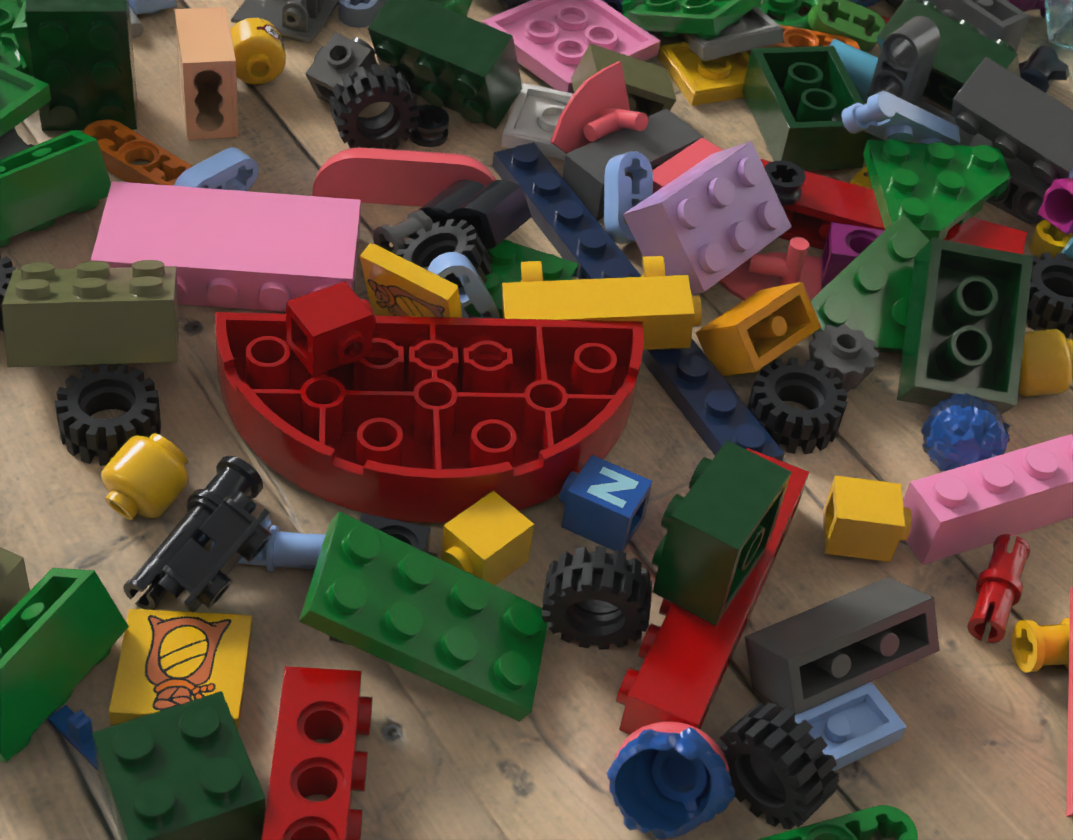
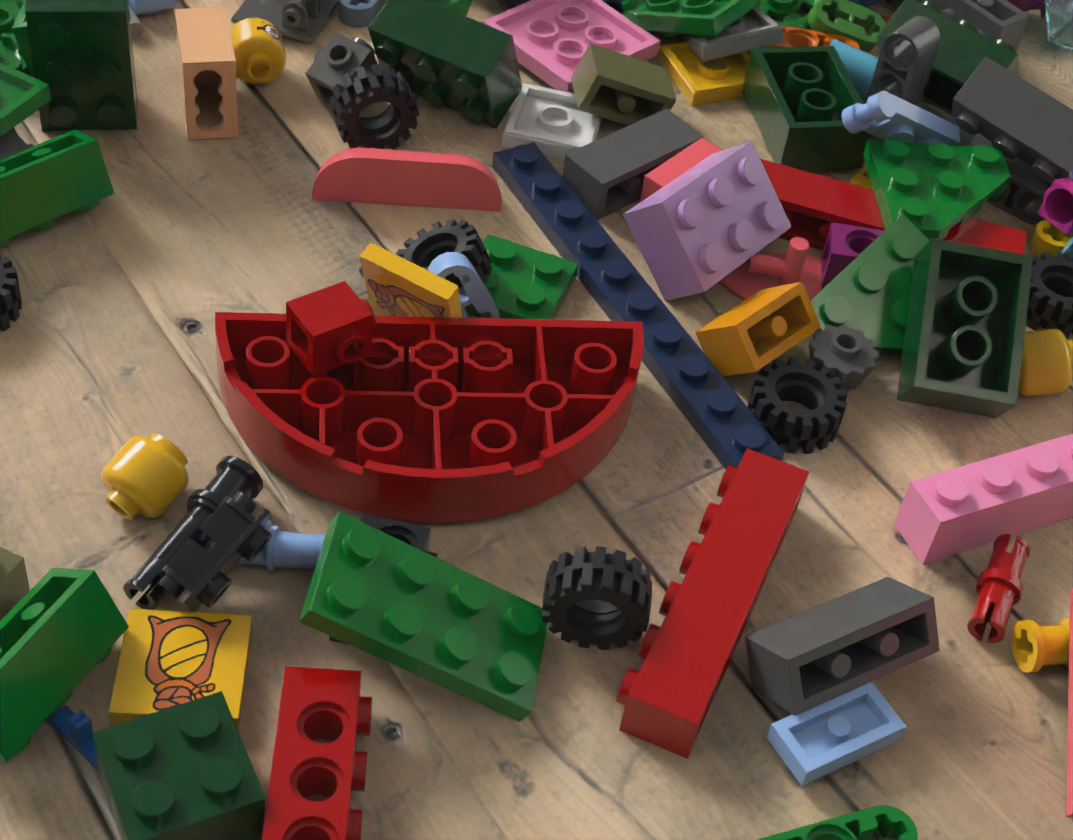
olive brick [1,260,179,367] -> none
black tyre [55,364,161,466] -> none
orange beam [83,120,192,186] -> none
bright pink brick [91,181,361,312] -> none
light blue beam [174,147,259,191] -> none
dark grey bush [373,210,433,254] -> none
black bush [408,104,449,148] -> none
black brick [419,180,532,251] -> none
yellow brick [440,490,534,585] -> none
yellow brick [502,256,702,350] -> none
coral shield [550,61,648,154] -> none
blue brick [559,455,653,551] -> none
light blue beam [604,151,653,244] -> none
blue hair [607,722,735,840] -> none
dark green brick [651,440,792,626] -> none
black tyre [717,702,839,829] -> none
black bush [764,160,806,206] -> none
yellow brick [823,475,912,562] -> none
blue piece [921,392,1010,471] -> none
black piece [1019,46,1069,93] -> none

